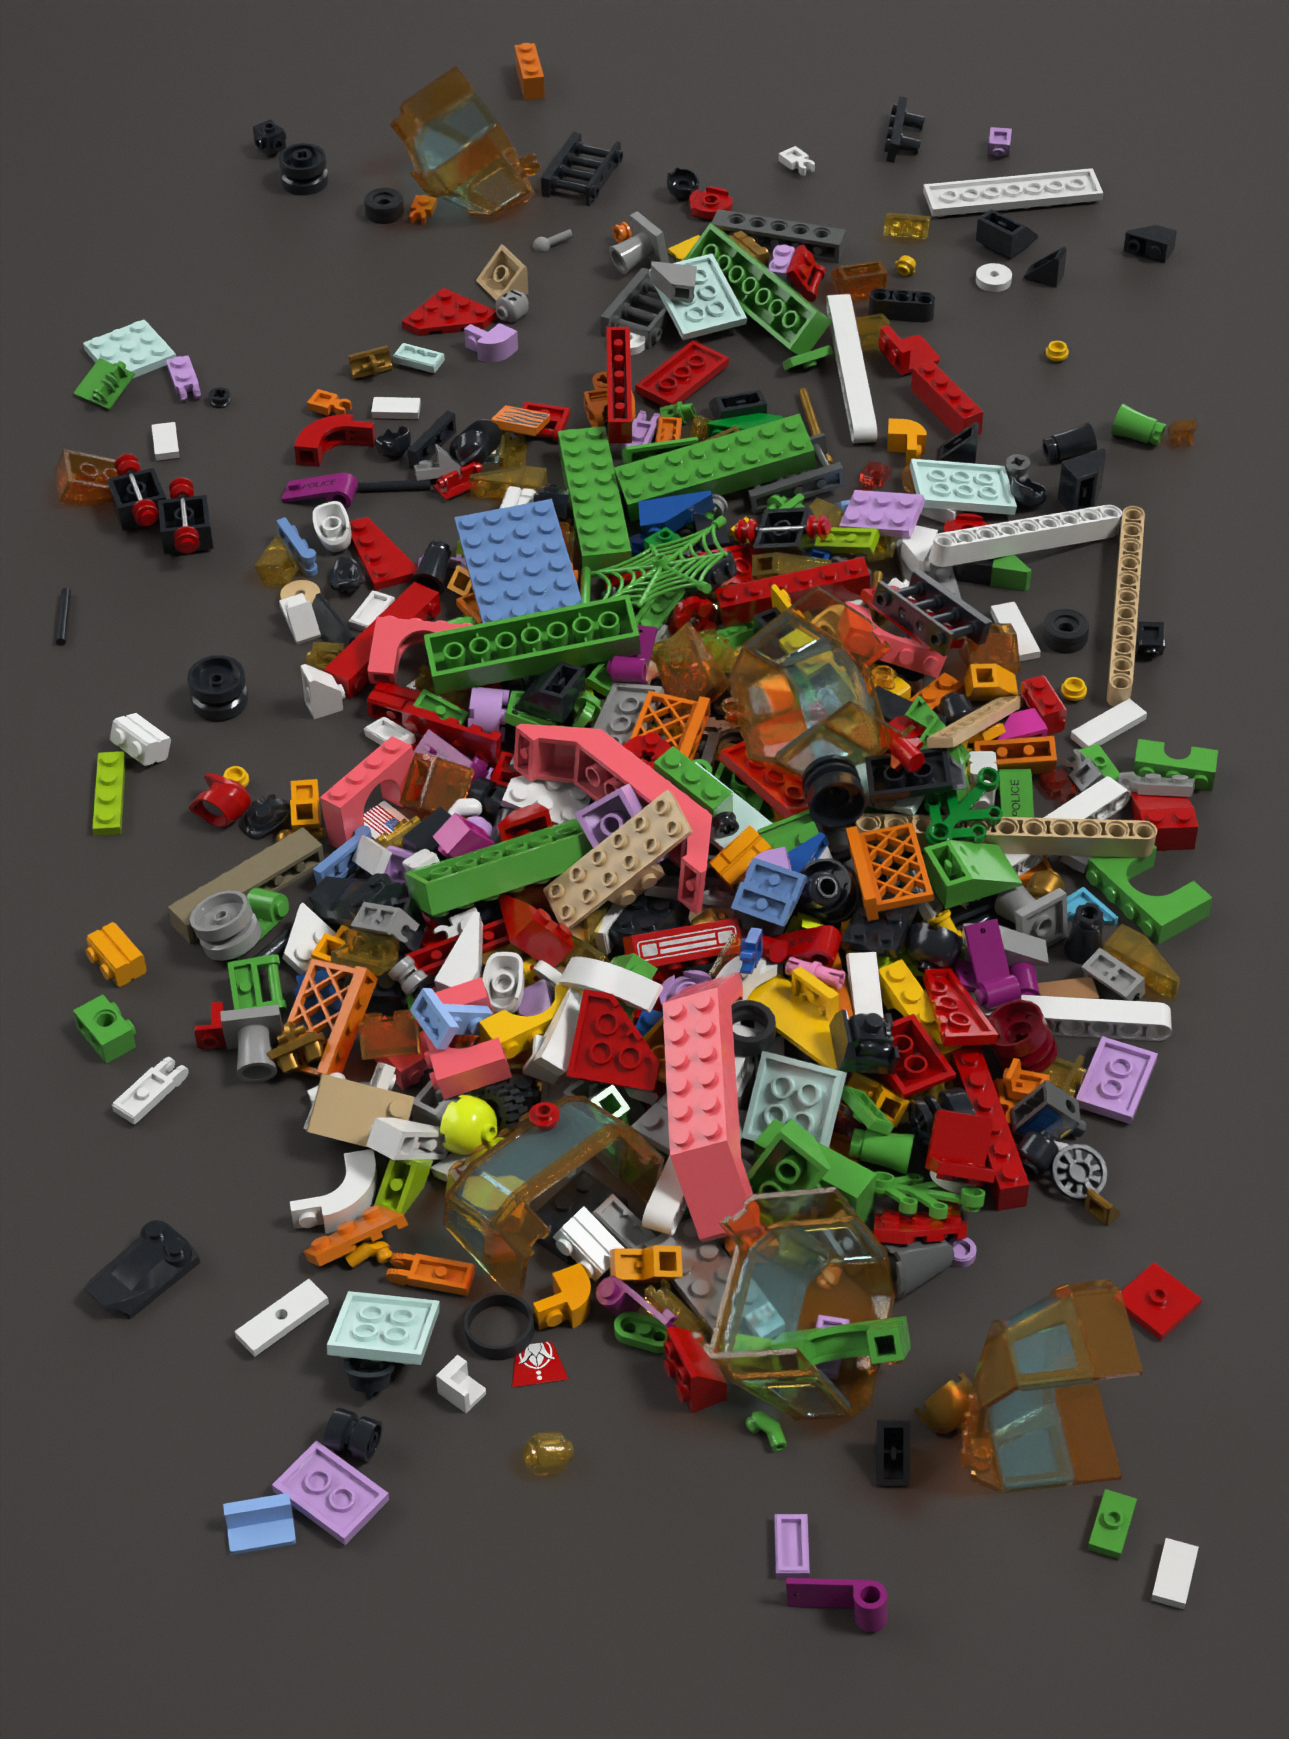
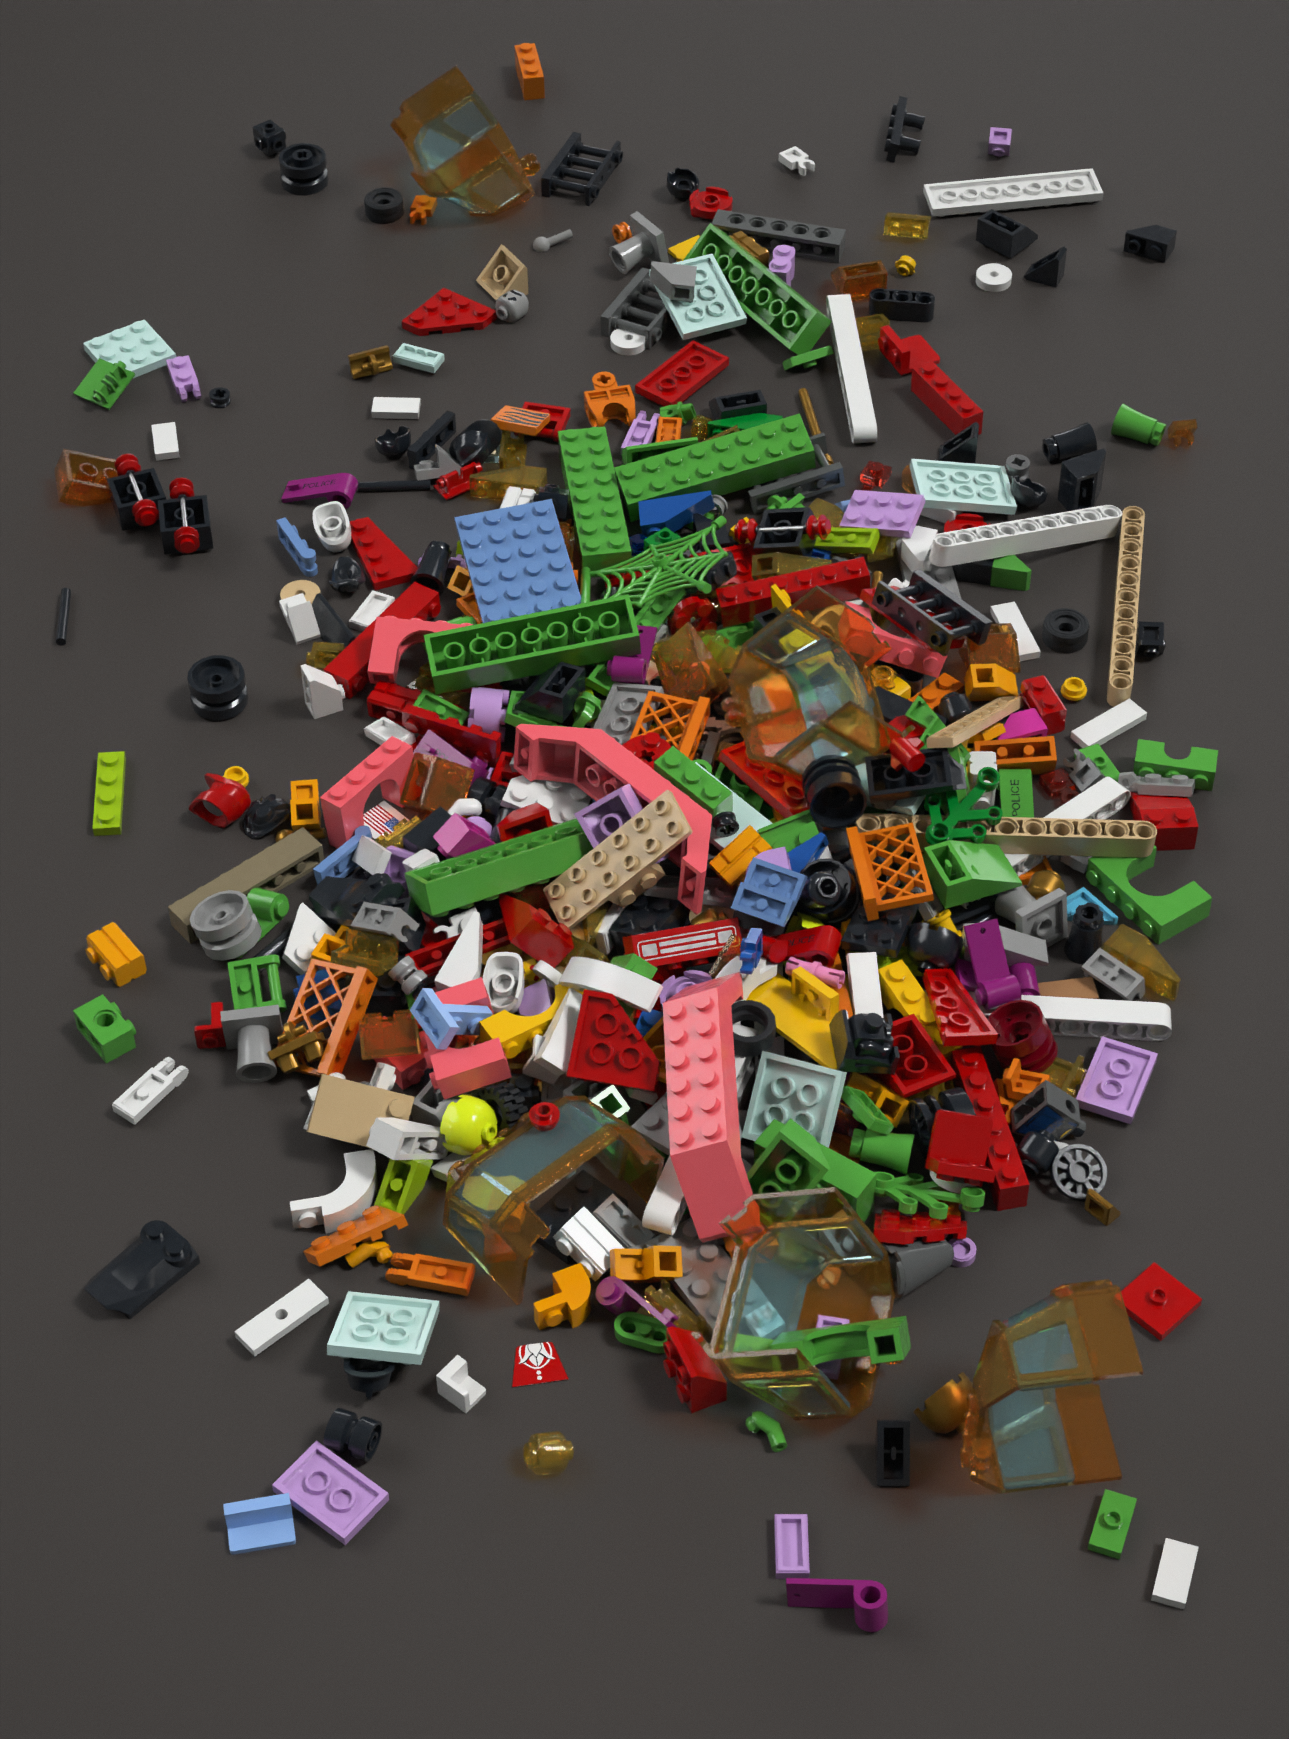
white brick [110,713,171,766] -> none
clear yellow slope [254,535,299,586] -> none
red arch [294,414,376,467] -> none
orange plate [307,389,352,415] -> none
lavender brick [464,323,518,362] -> none
black tyre [464,1292,534,1360] -> none
red brick [606,327,632,444] -> none
red plate [786,244,826,302] -> none
light orange brick [887,419,927,468] -> none
yellow plate [1045,341,1069,362] -> none

